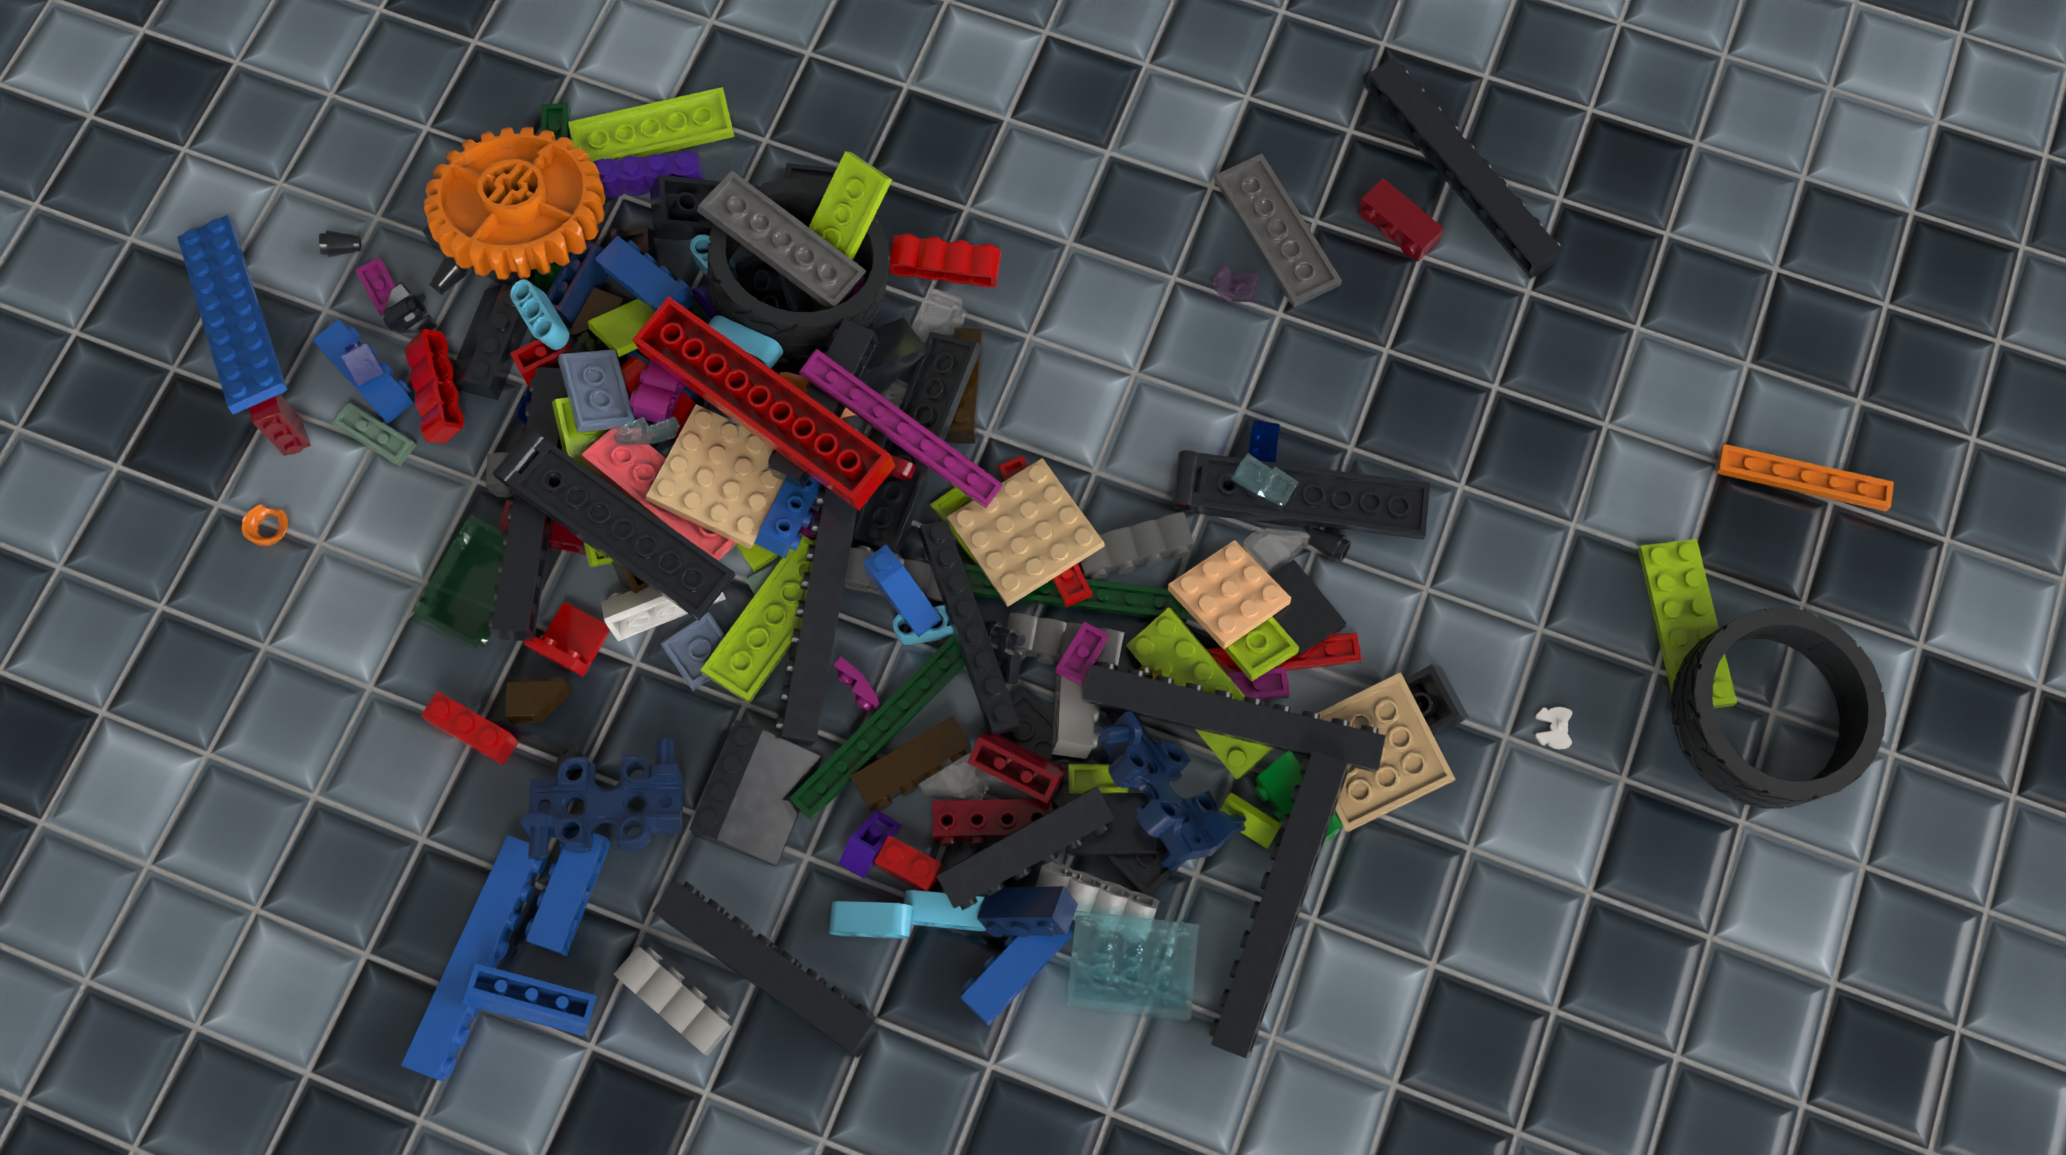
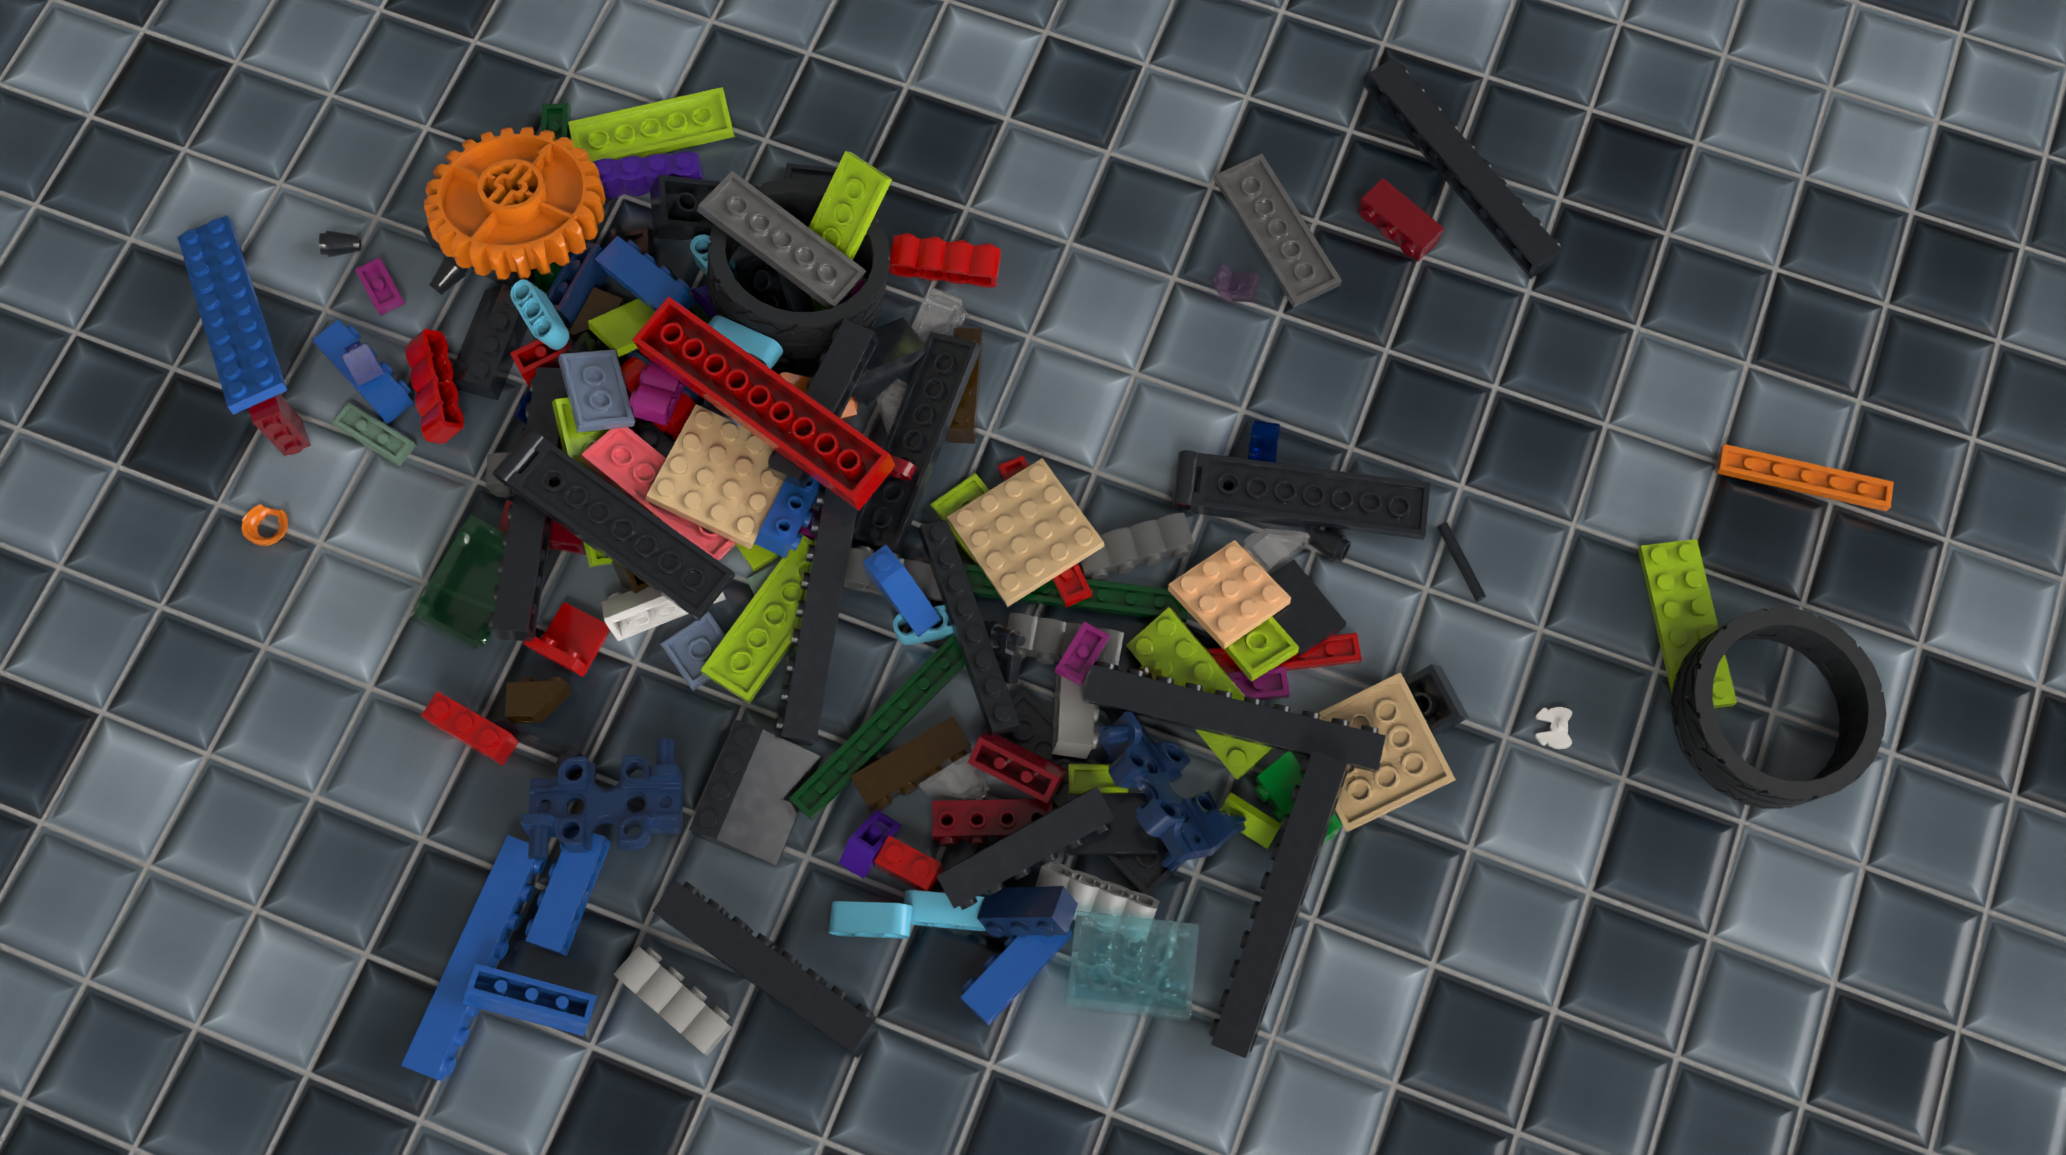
black brick [383,282,437,333] -> none
clear light blue slope [614,416,680,445] -> none
magenta tile [799,349,1003,509] -> none
magenta slope [834,657,880,712] -> none
clear light blue slope [1231,453,1299,506] -> none
none -> black bar [1437,522,1486,602]

